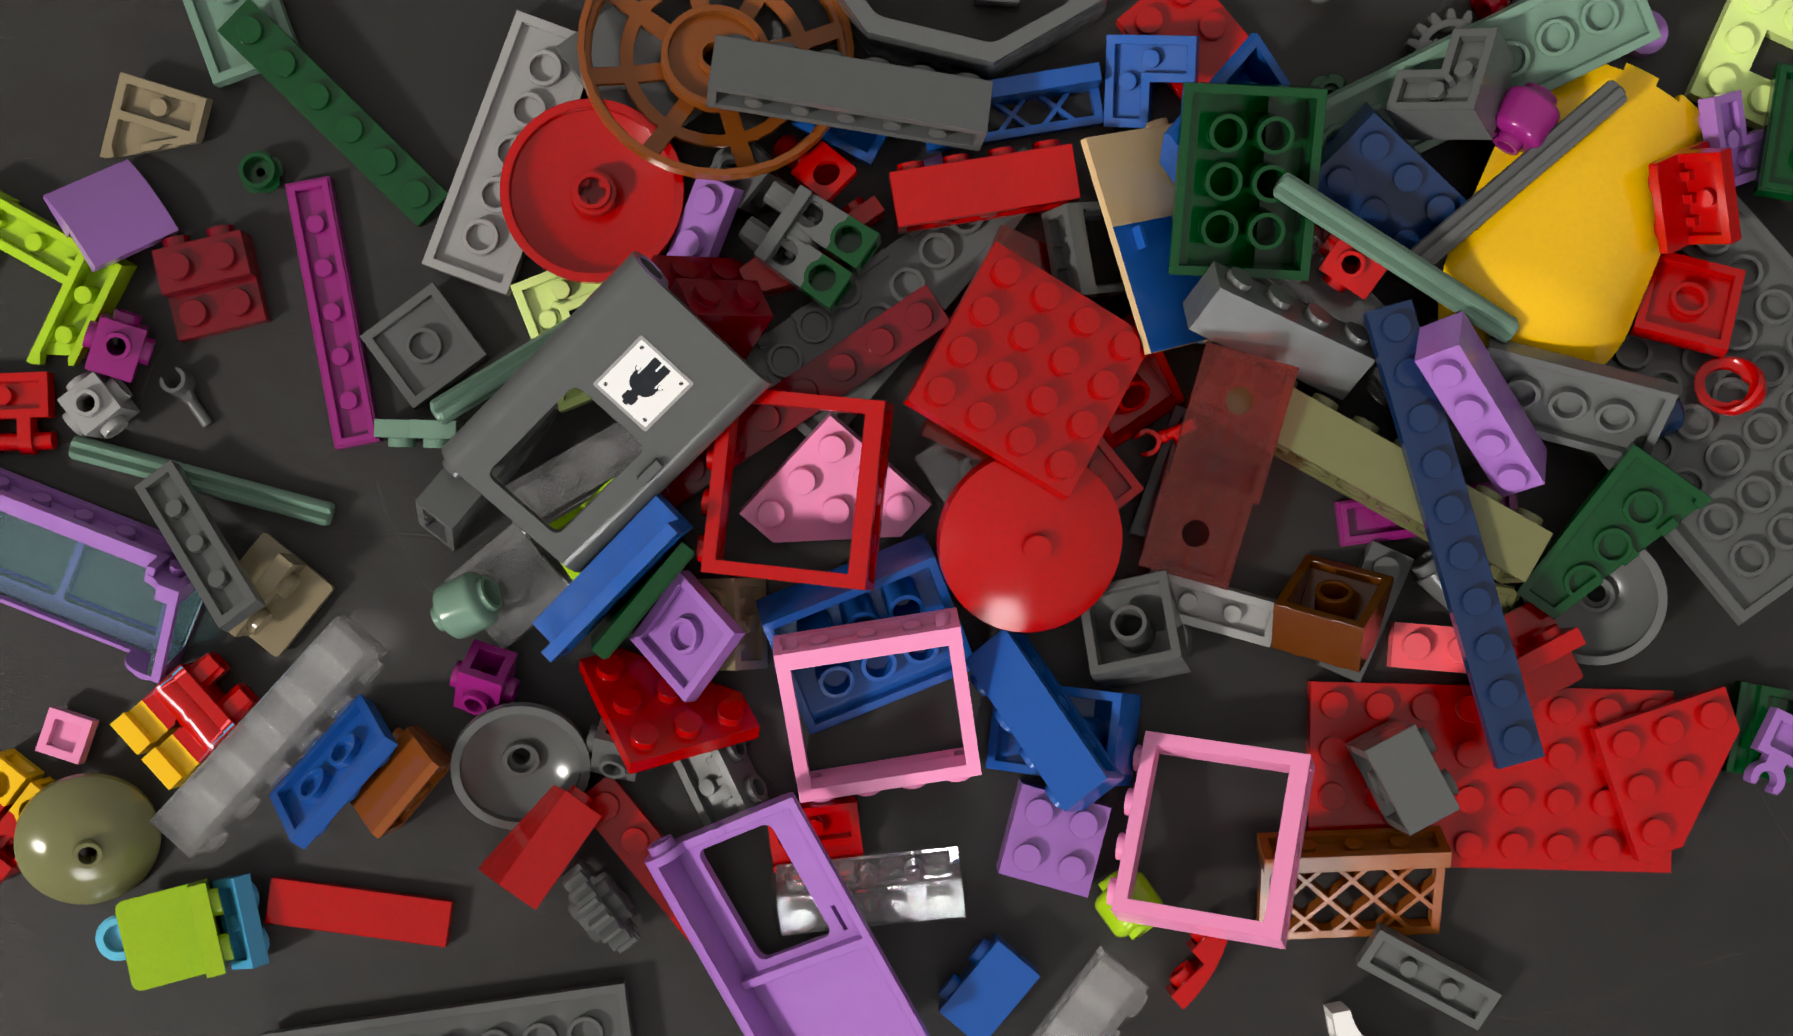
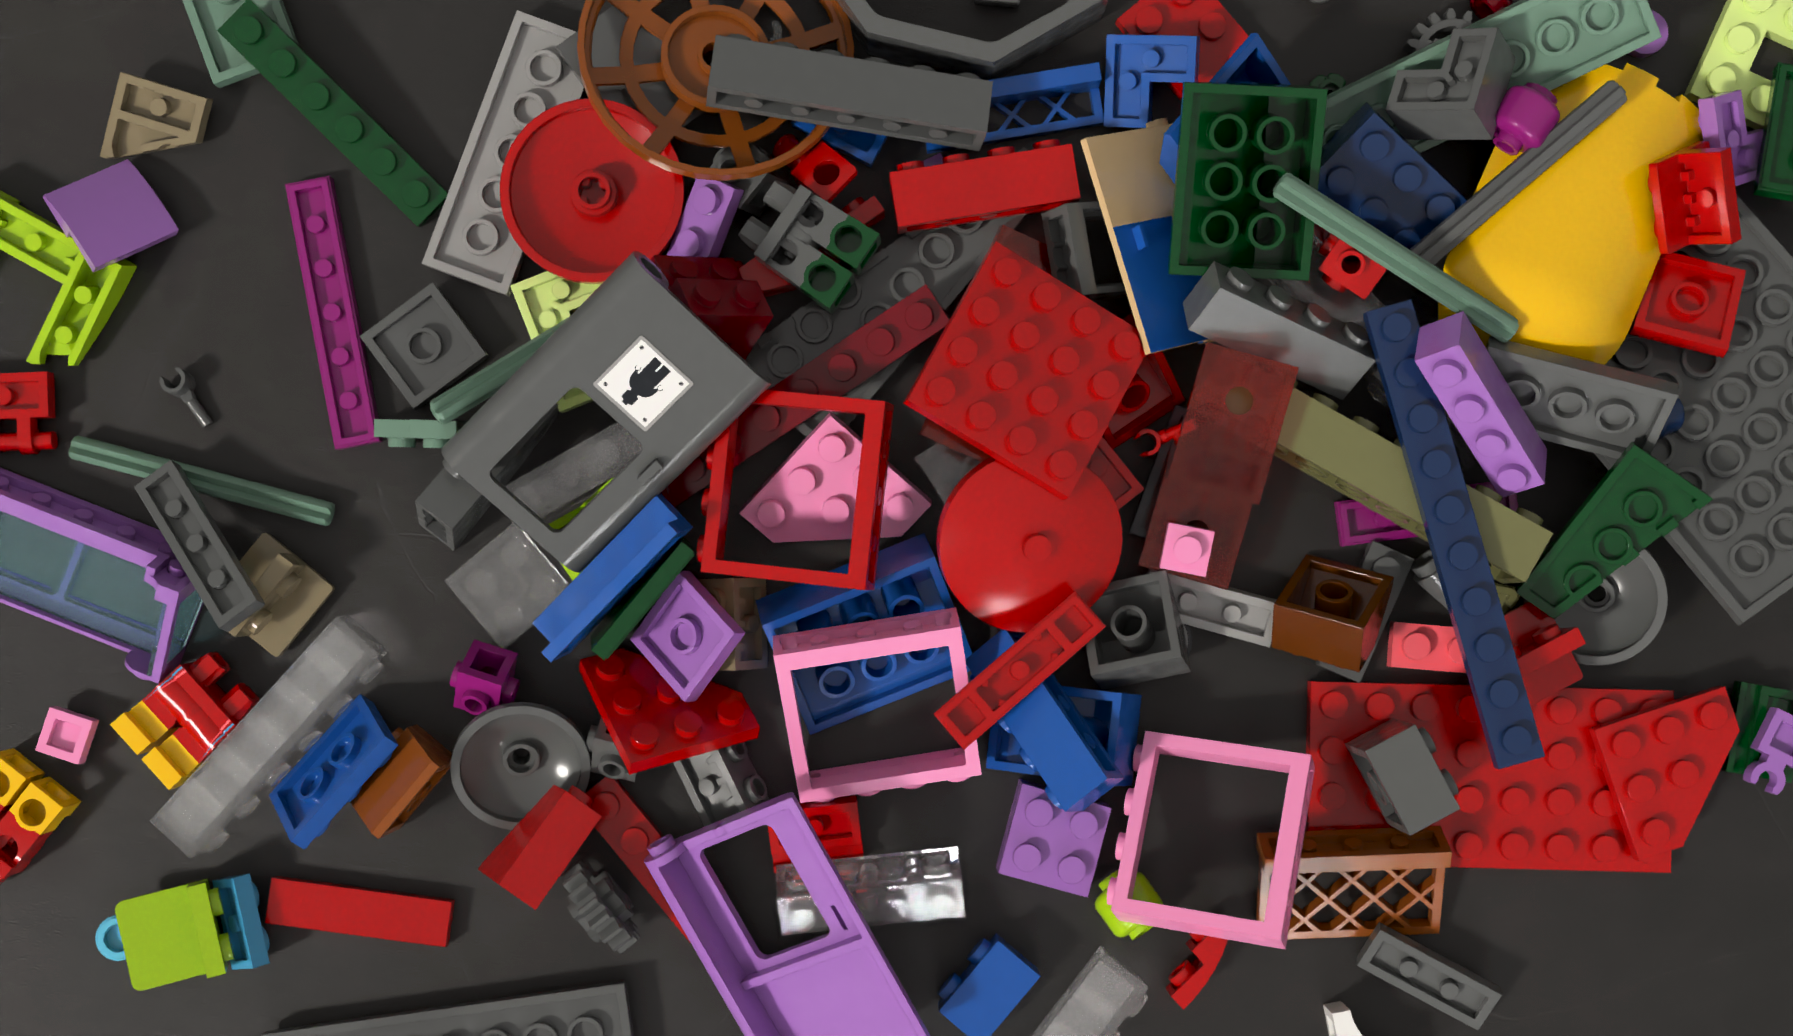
olive dish [14,773,161,905] -> none
light grey brick [57,372,141,439] -> none
magenta brick [82,308,156,383] -> none
dark red plate [151,224,271,343] -> none
dark green plate [238,150,283,194] -> none
sand green head [430,572,503,639] -> none
red piece [1694,357,1767,416] -> none
none -> red plate [933,591,1106,750]
none -> bright pink plate [1159,521,1215,577]

